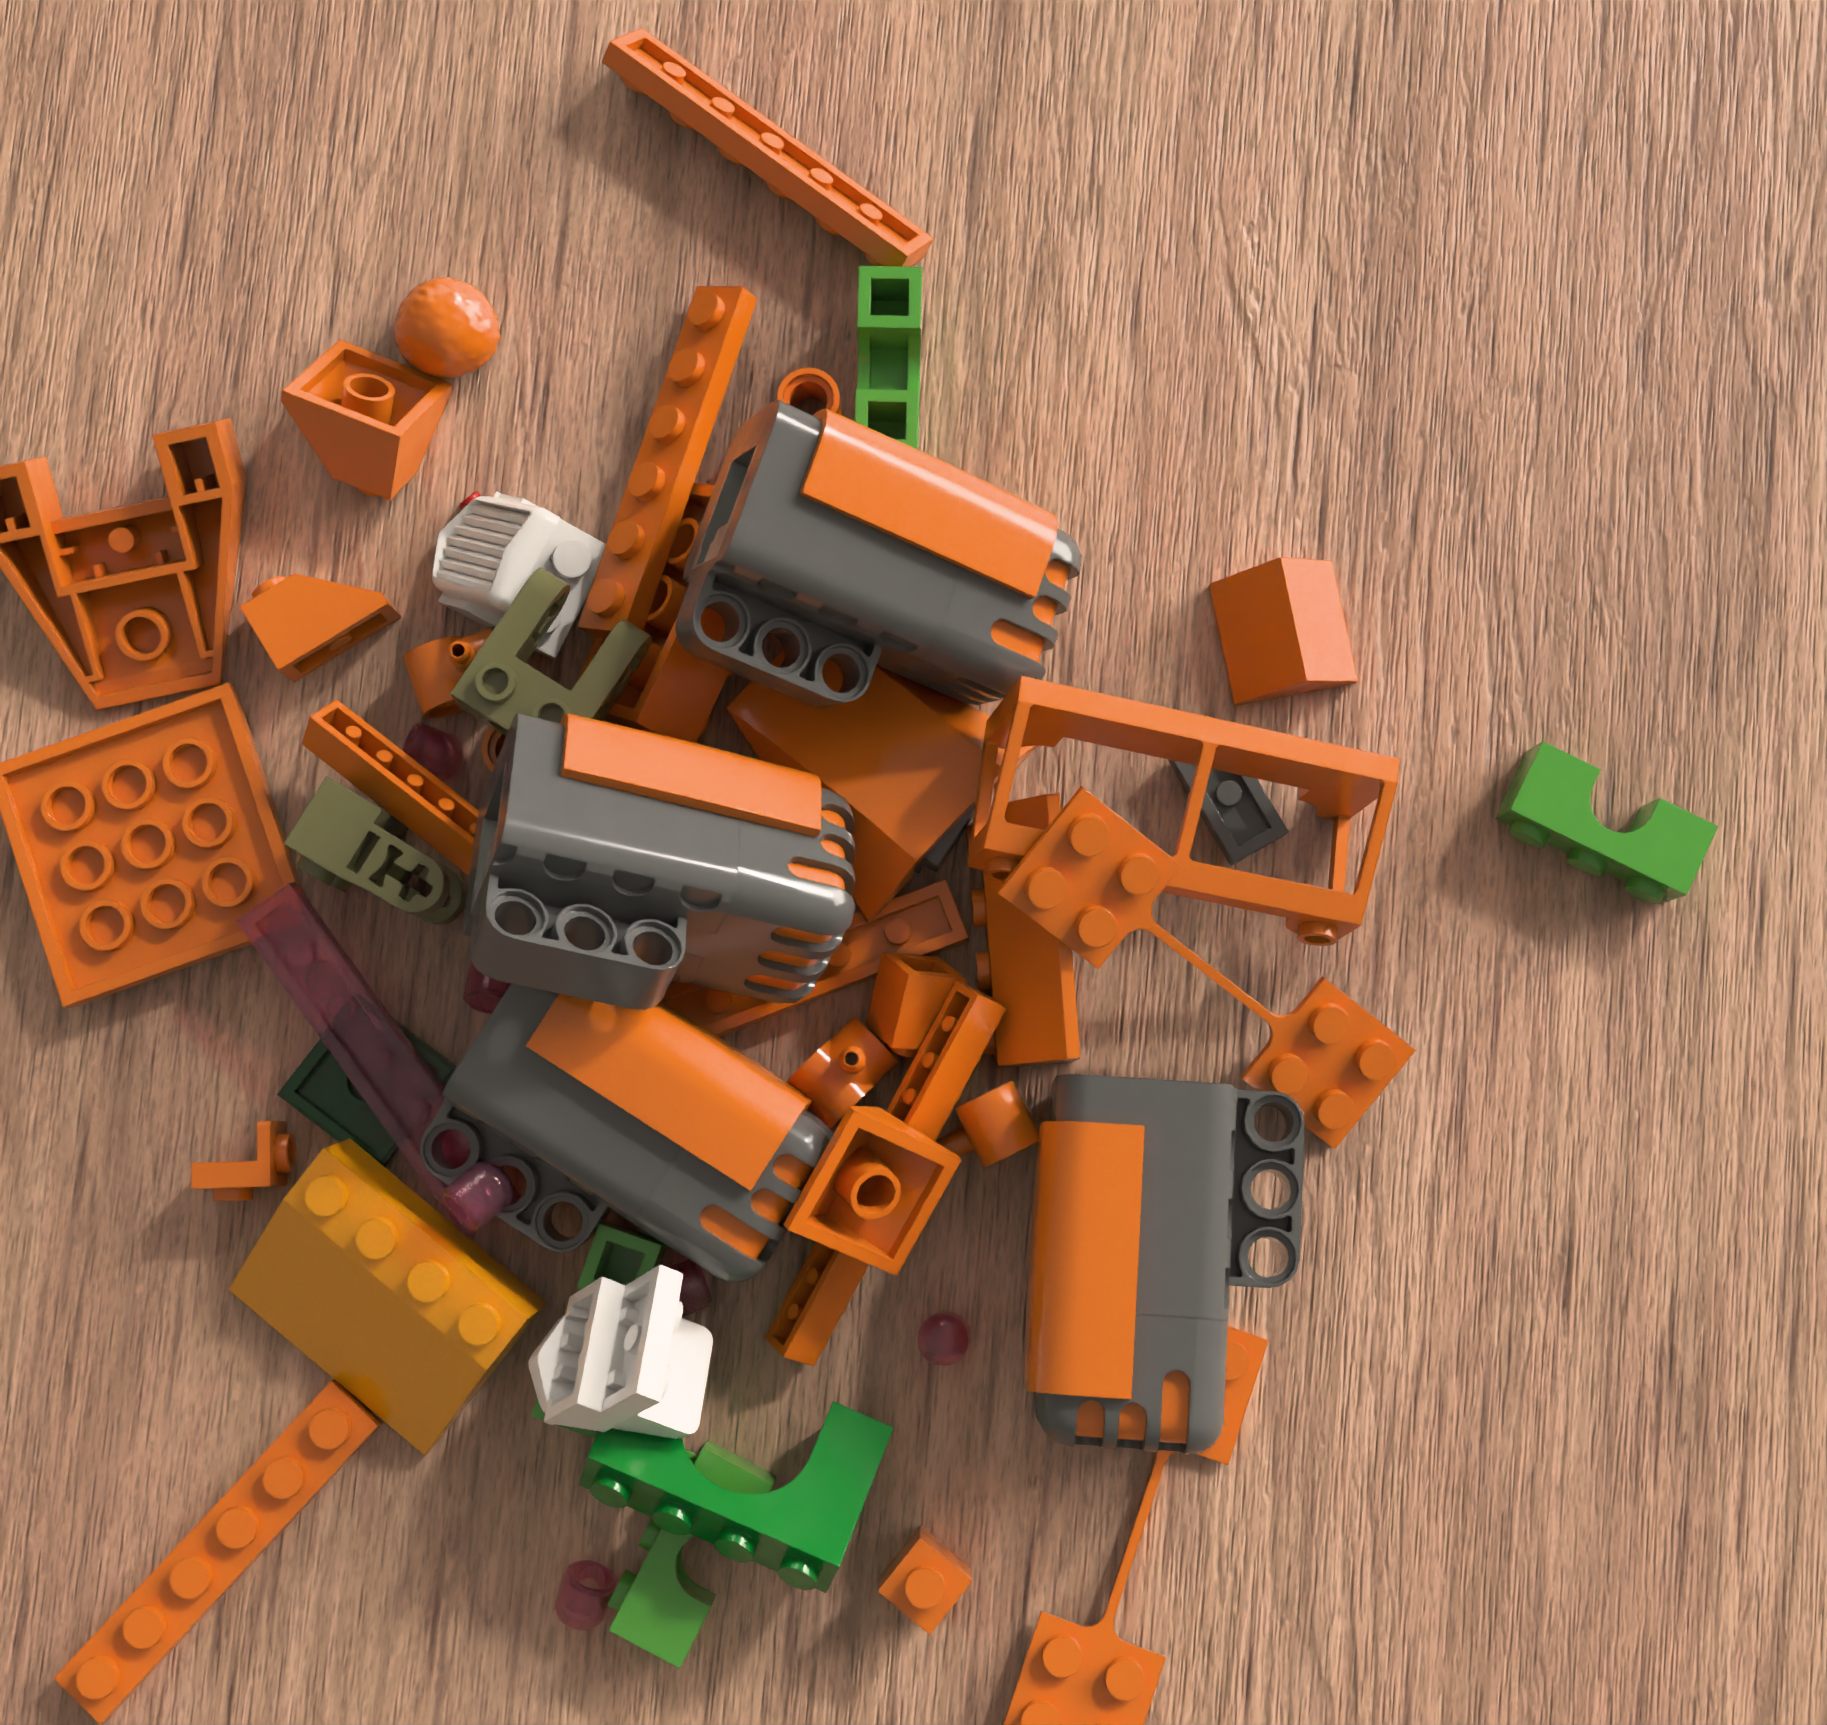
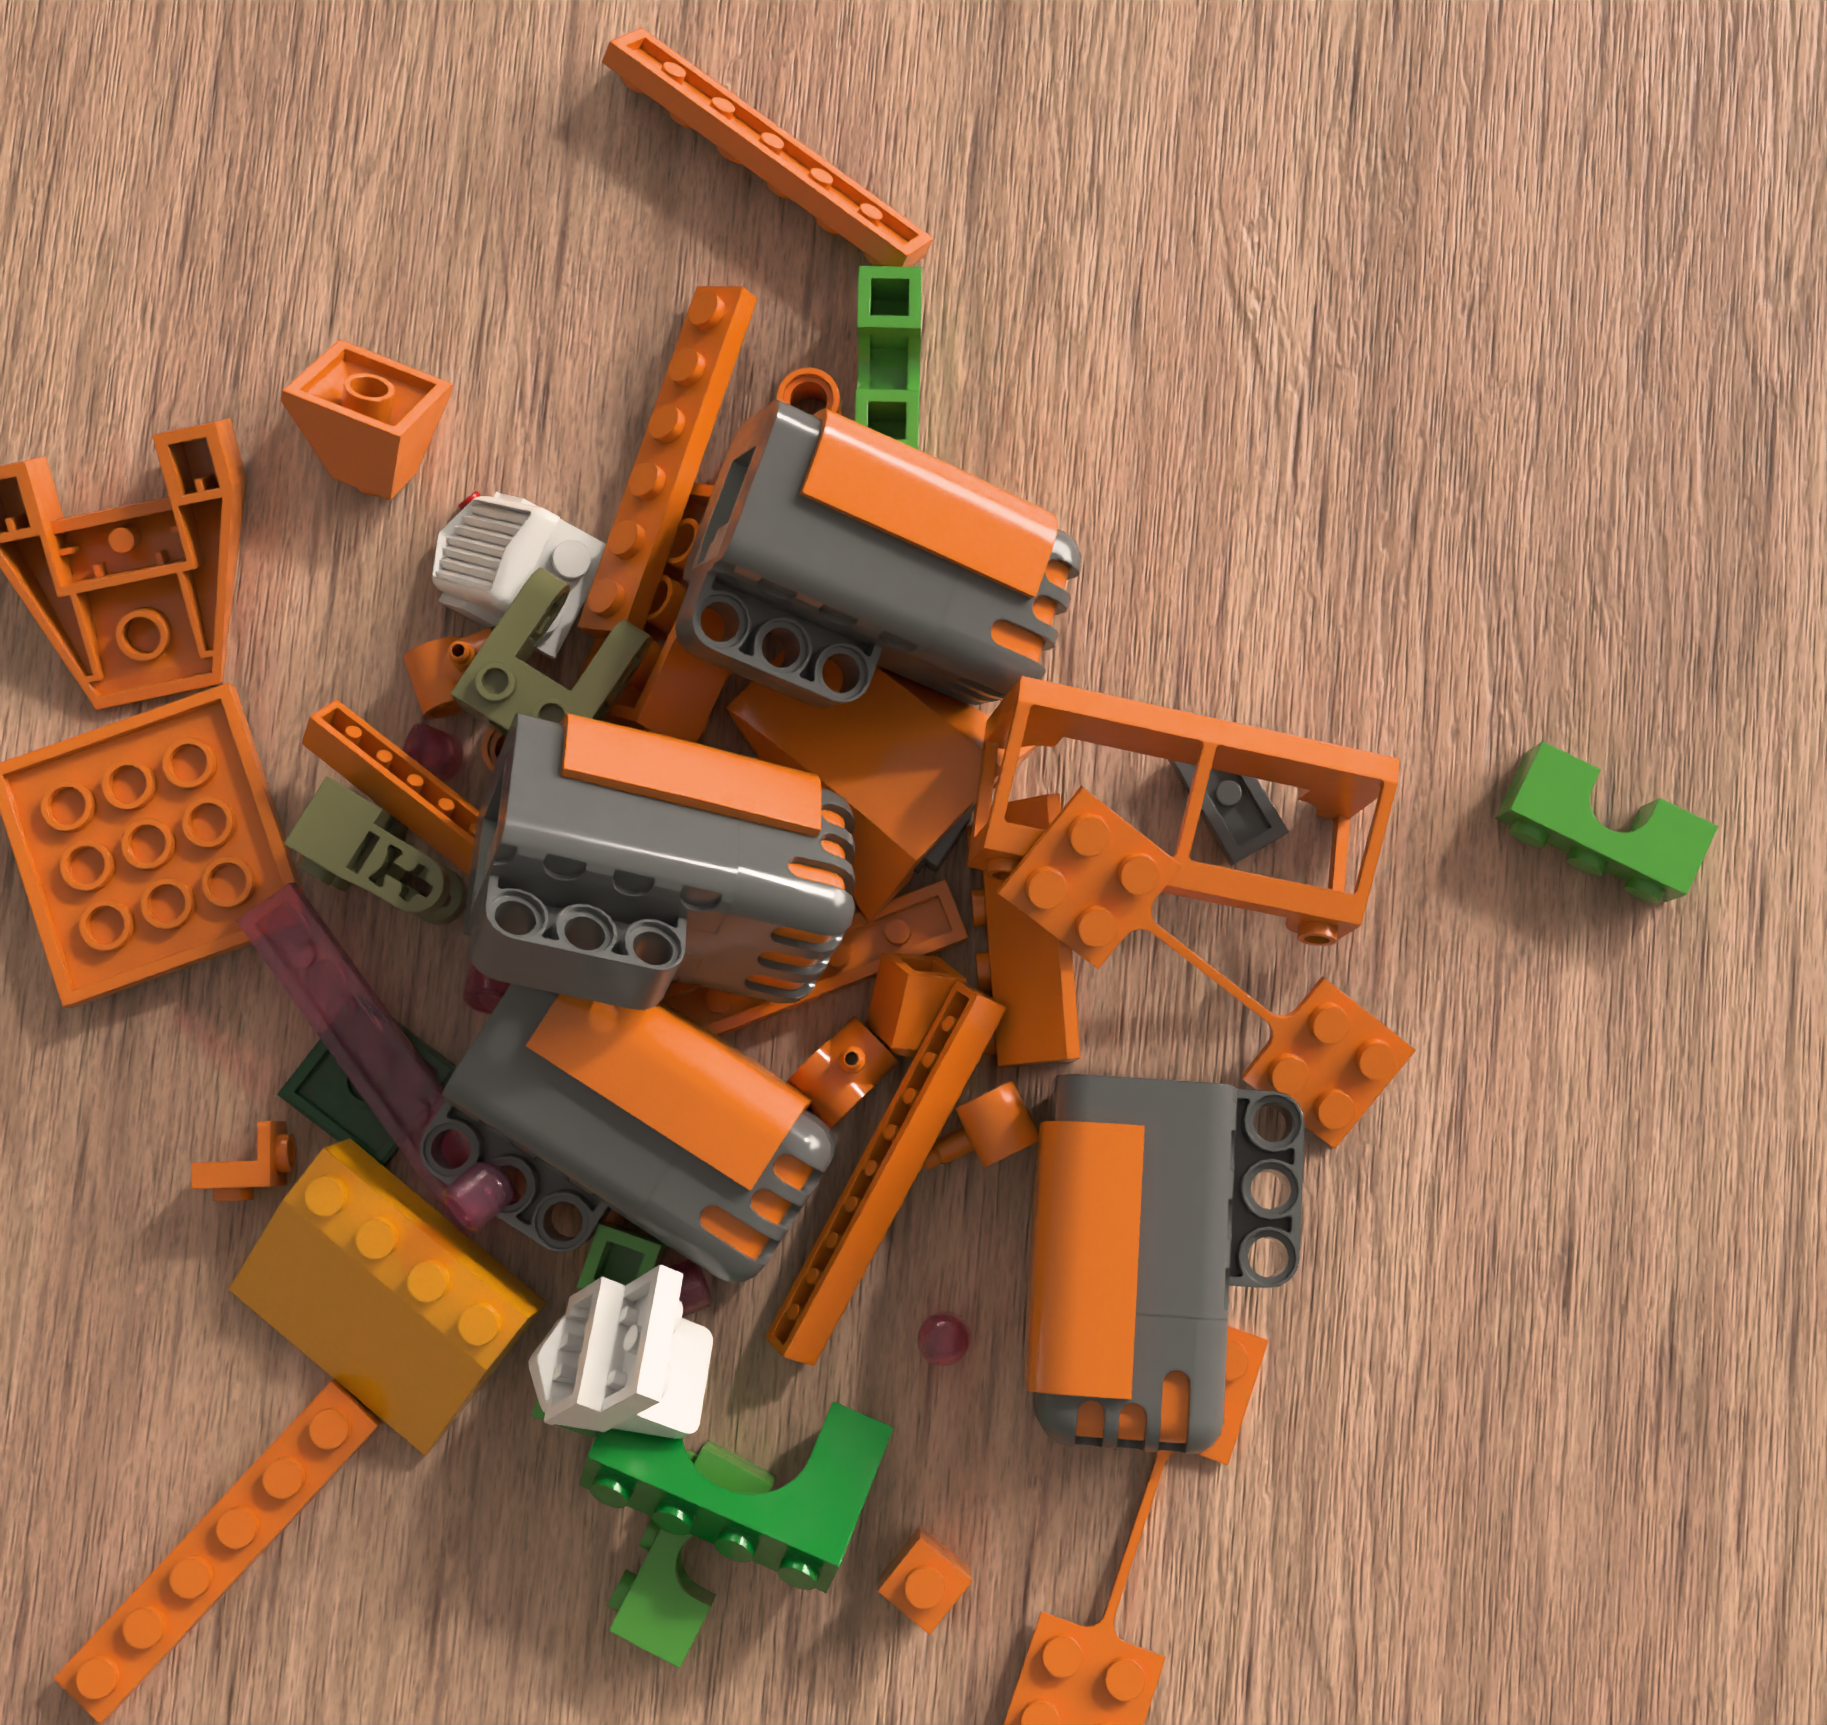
orange slope [239,573,401,682] -> none
orange hair [394,277,501,379] -> none
clear pink piece [555,1560,617,1631] -> none
orange slope [783,1106,962,1276] -> none
orange slope [1208,557,1358,707] -> none

